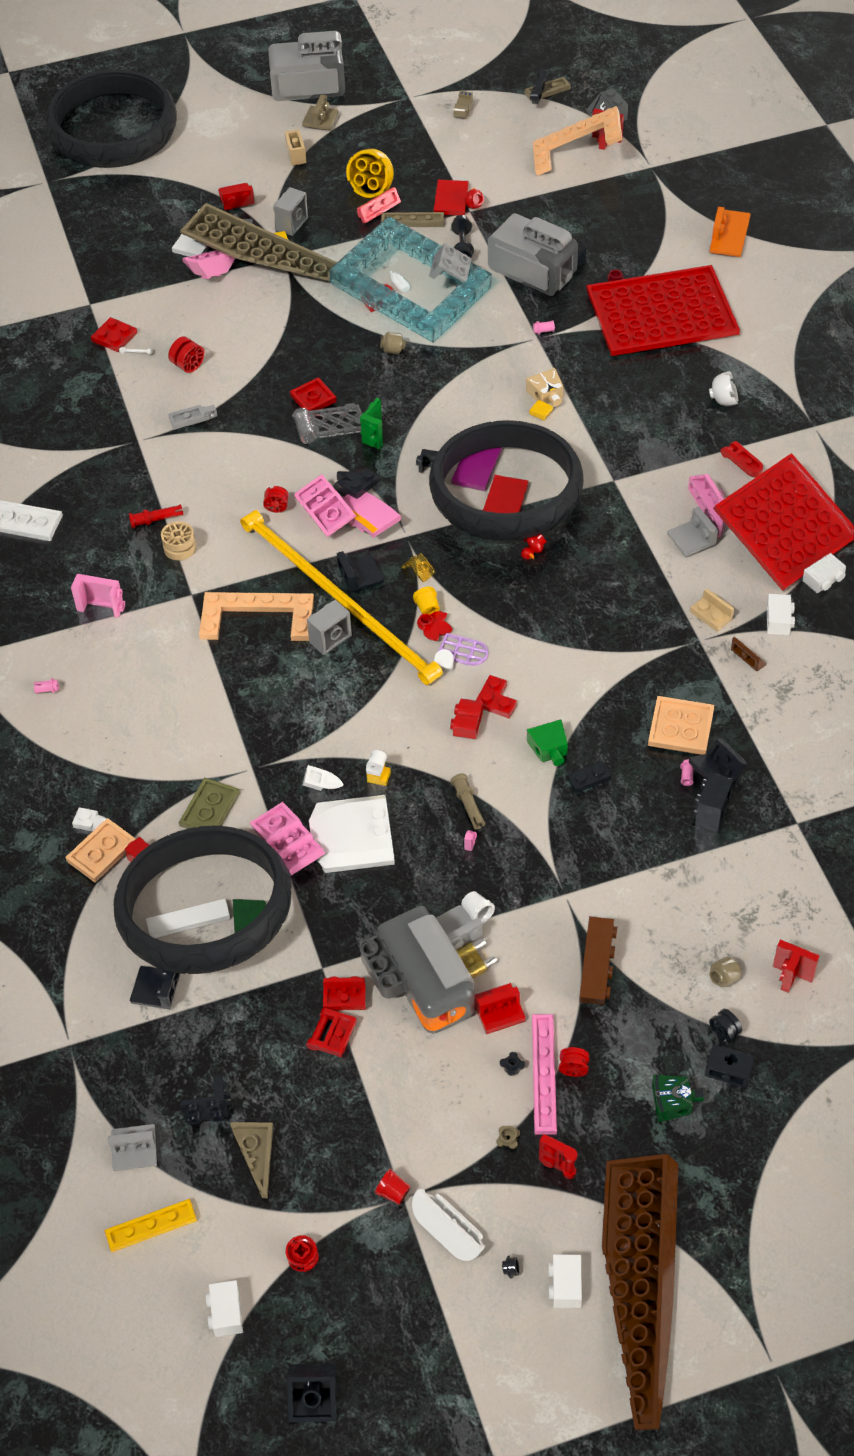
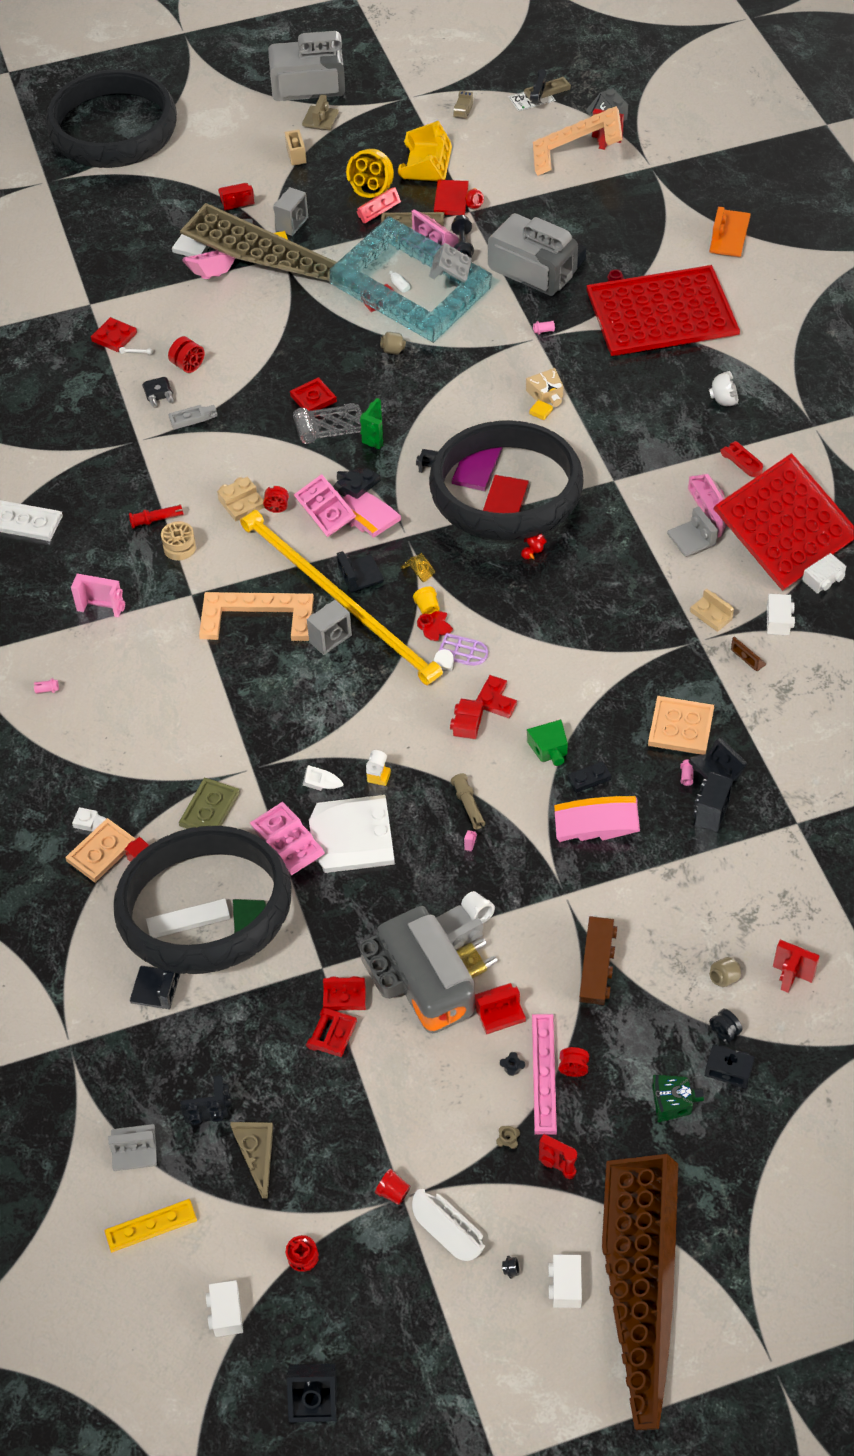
none -> black piece [142,377,173,407]
none -> tan plate [217,476,265,522]
none -> yellow windscreen [398,120,452,182]
none -> bright pink slope [412,210,459,252]
none -> white sticker [508,92,556,111]
none -> bright pink slope [554,796,640,842]

